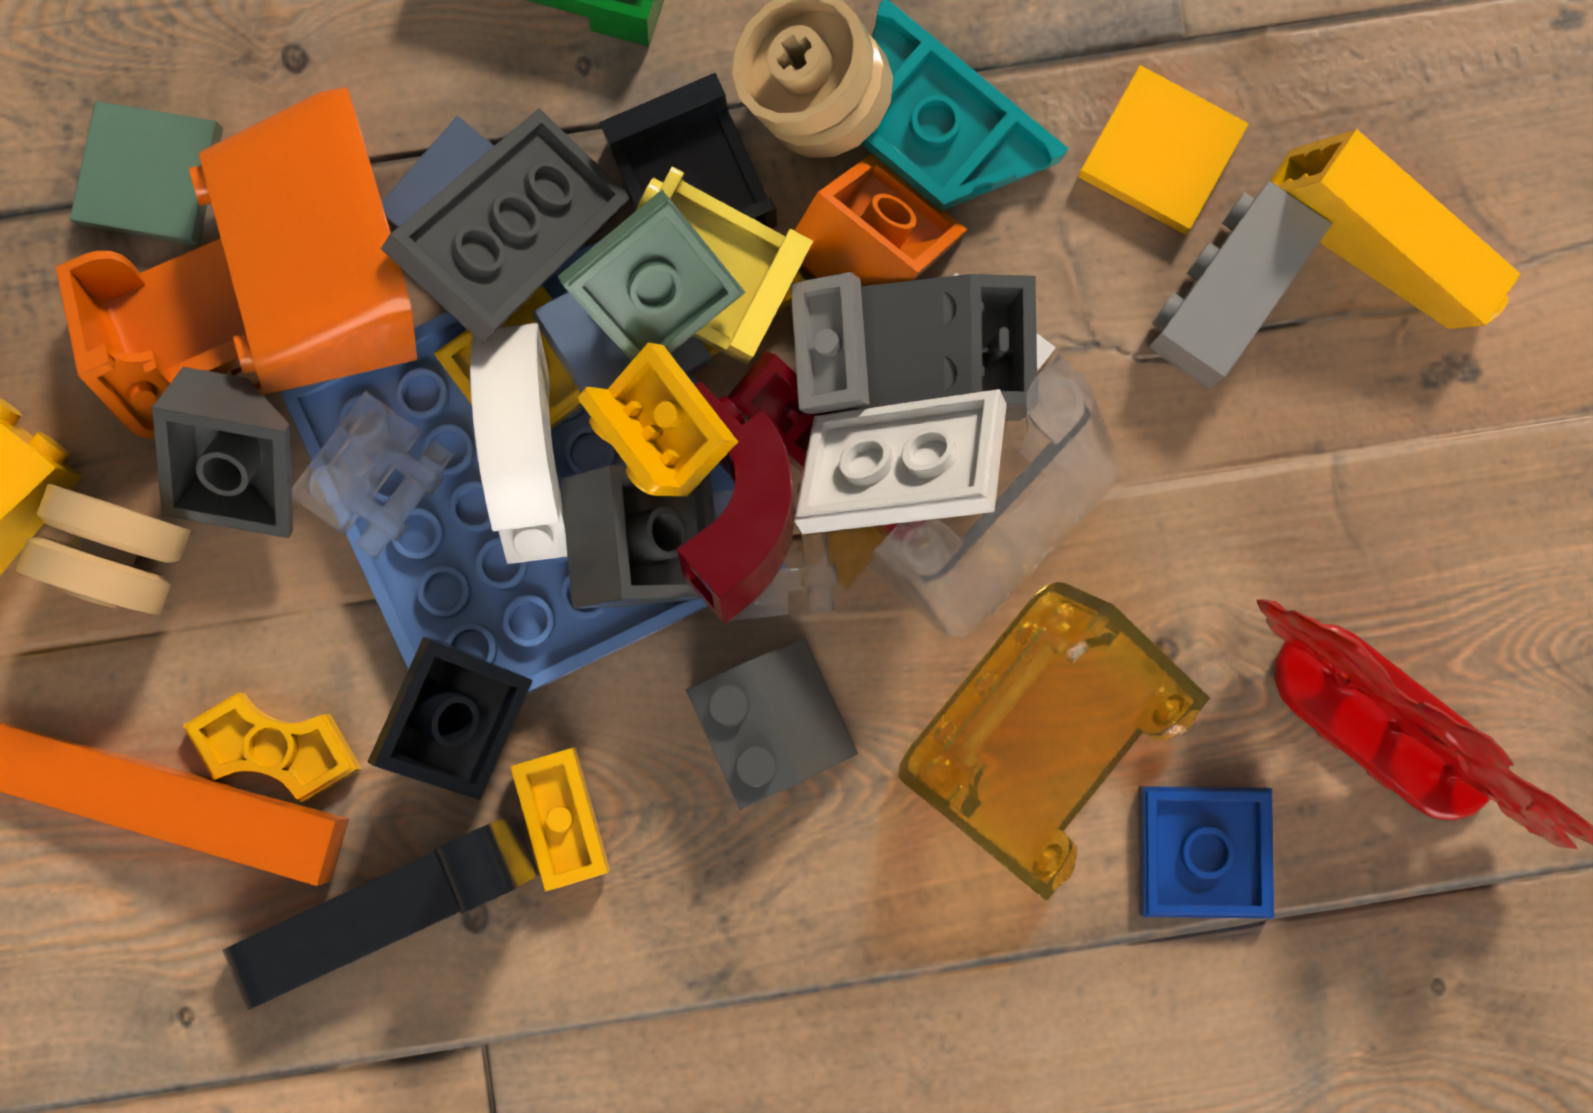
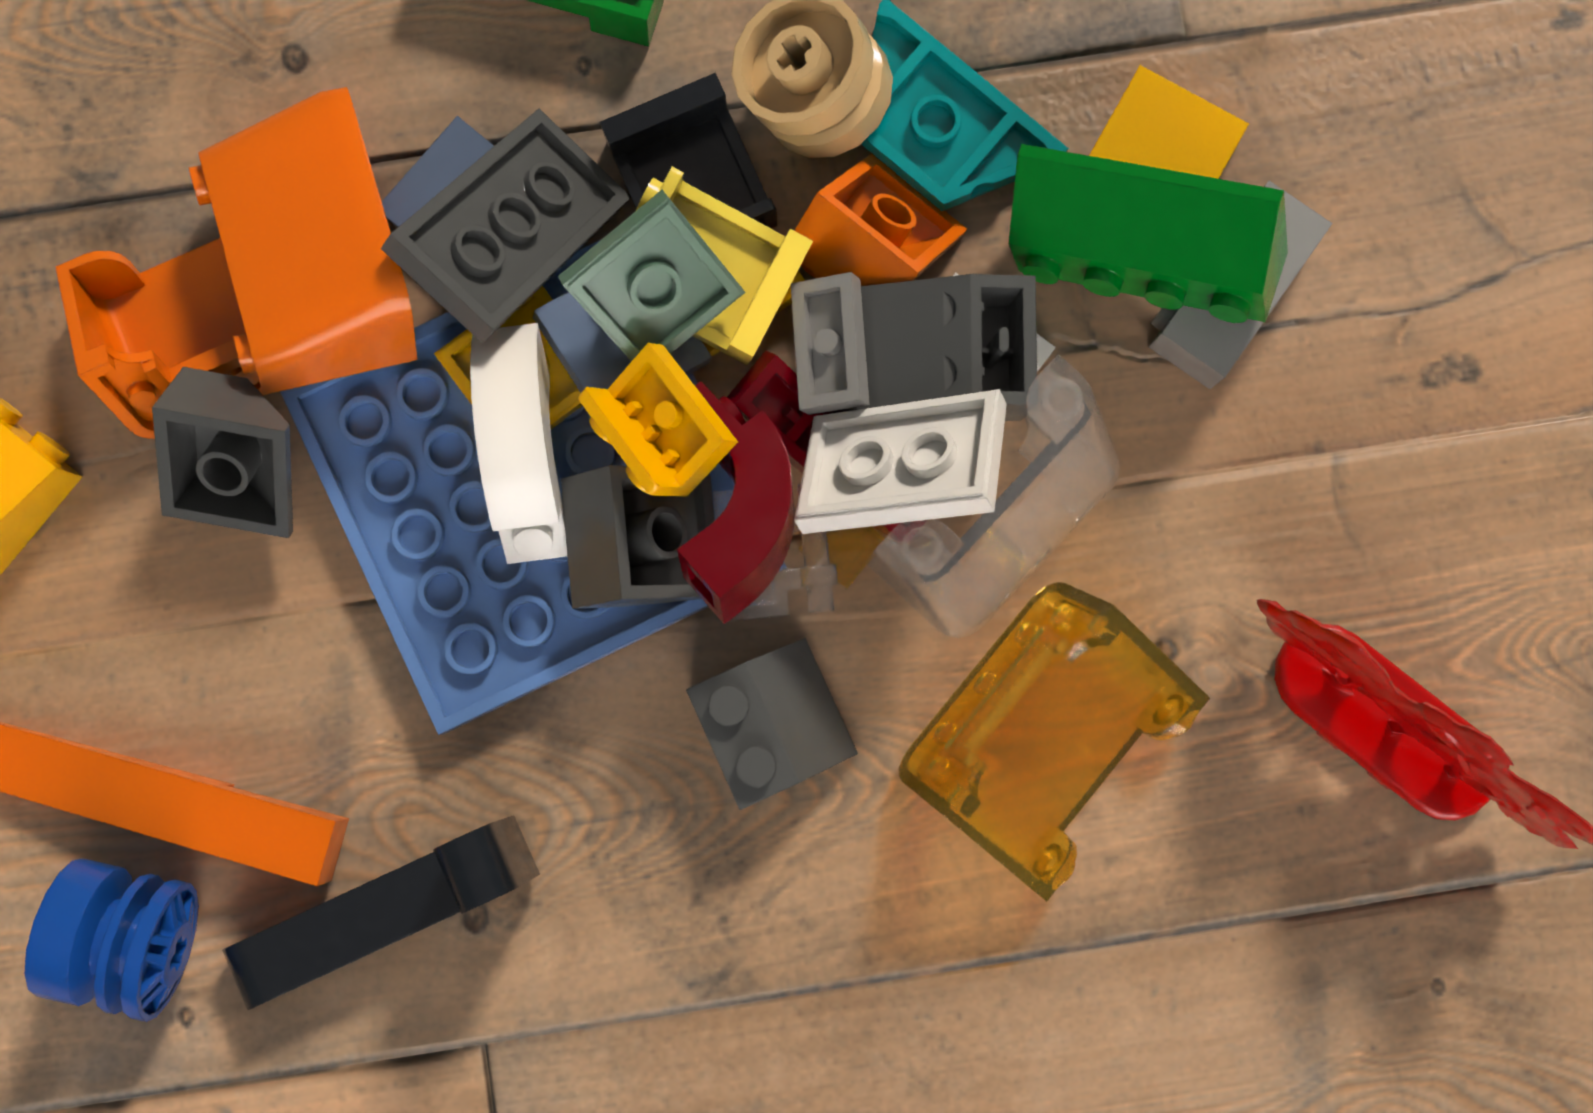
tan wheel [15,483,191,615] -> none
sand green tile [69,101,223,246] -> none
yellow tile [182,692,362,802] -> none
clear plate [292,391,454,559] -> none
black slope [367,637,533,800] -> none
yellow plate [510,747,611,892] -> none
blue tile [1139,786,1274,919] -> none
yellow slope [1269,129,1521,329] -> none
none -> blue wheel [24,858,199,1022]
none -> green slope [1008,144,1288,323]

